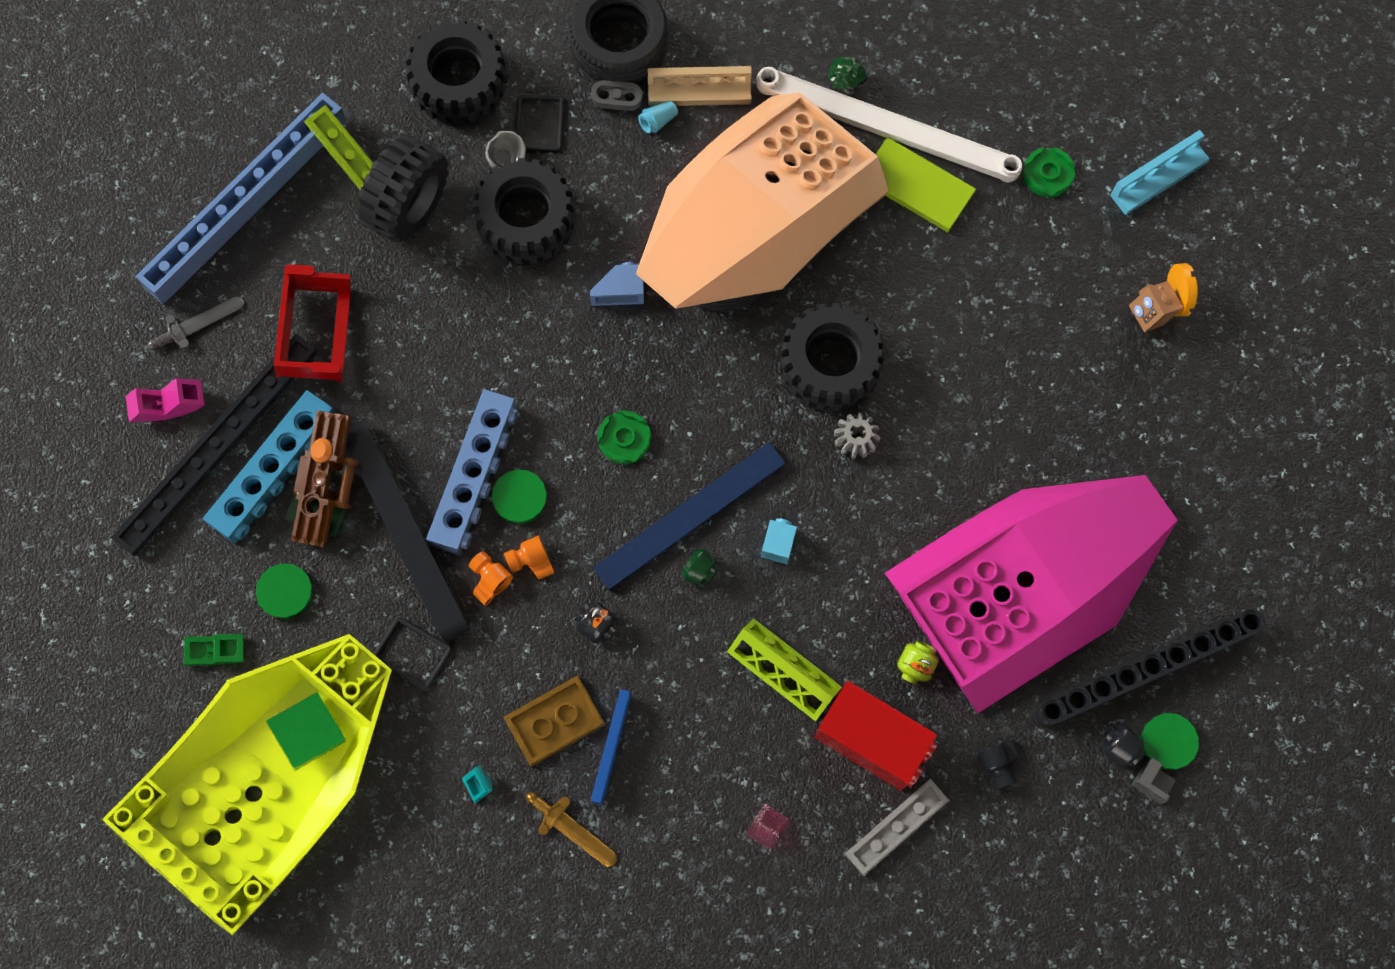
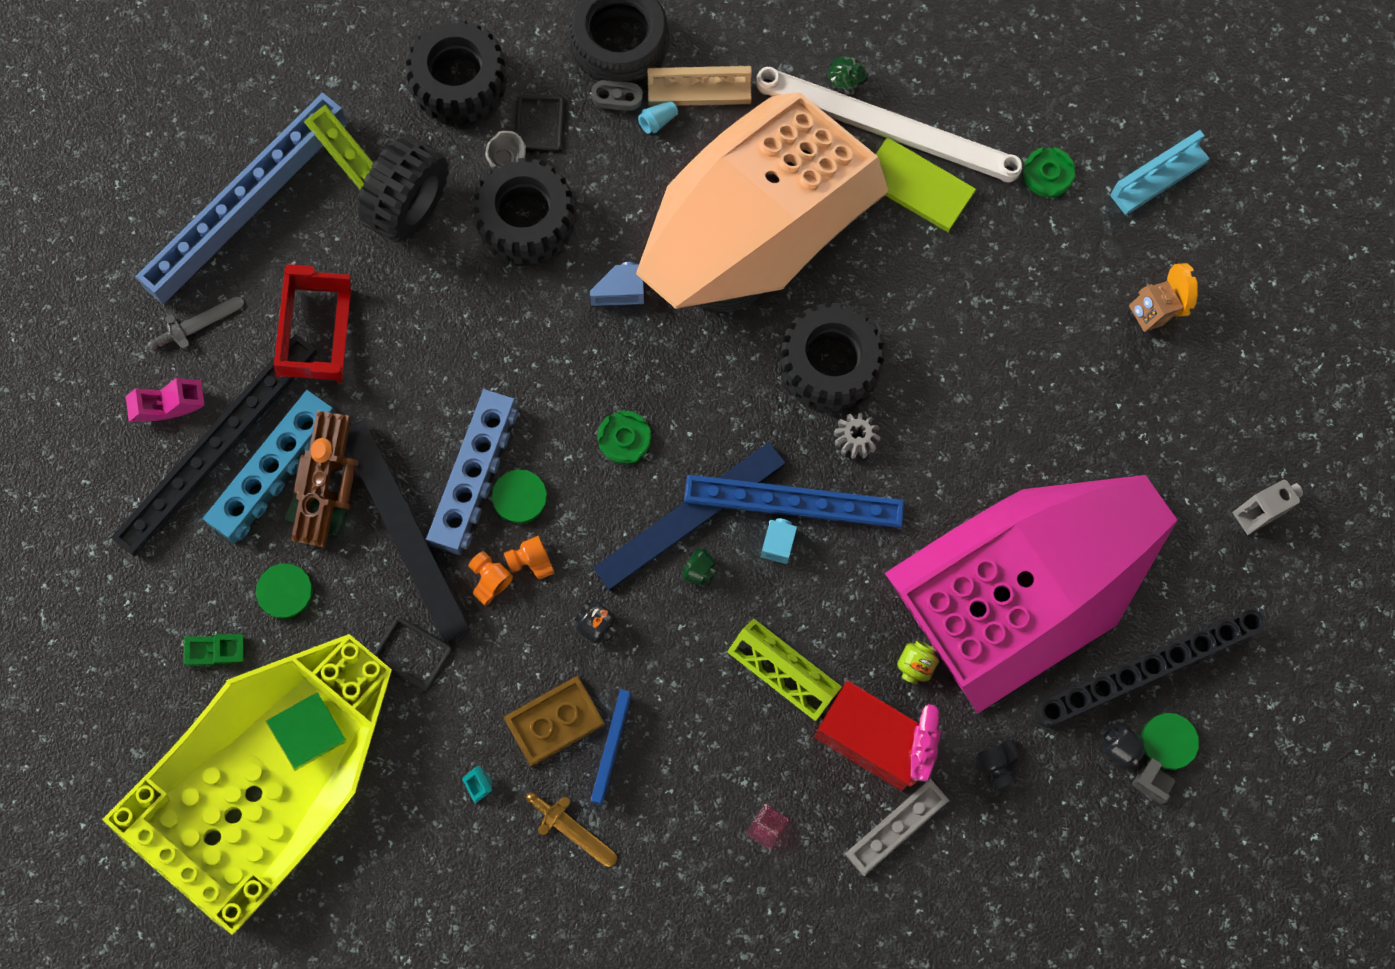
none -> blue tile [684,474,904,528]
none -> dark pink hinge [910,704,941,782]
none -> light grey torso [1232,480,1303,535]

